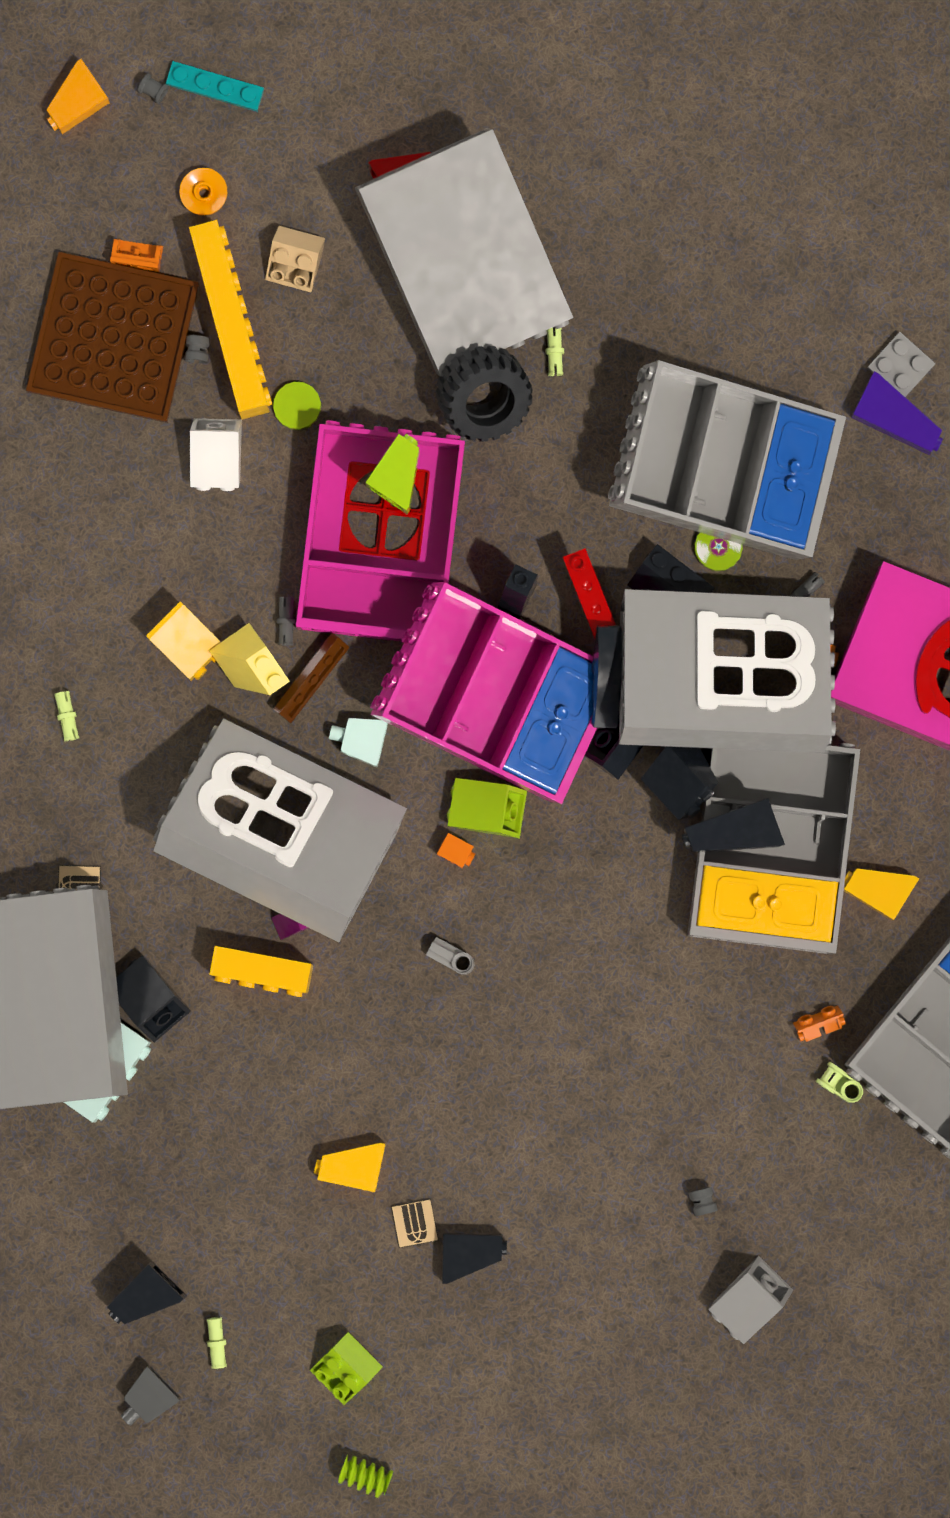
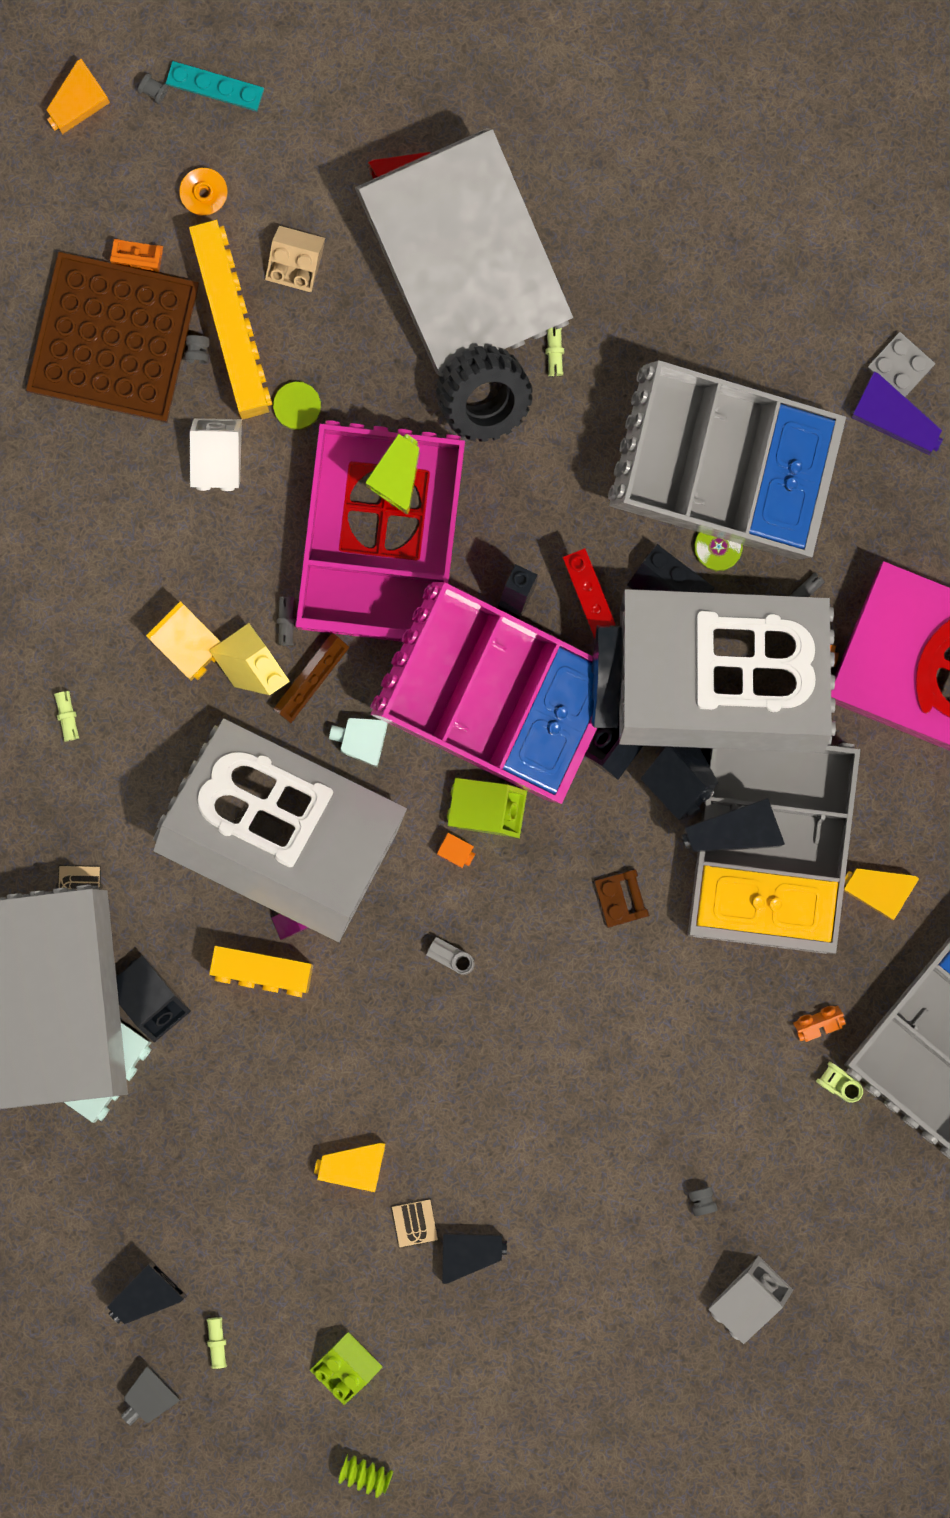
none -> reddish brown plate [594,869,650,928]

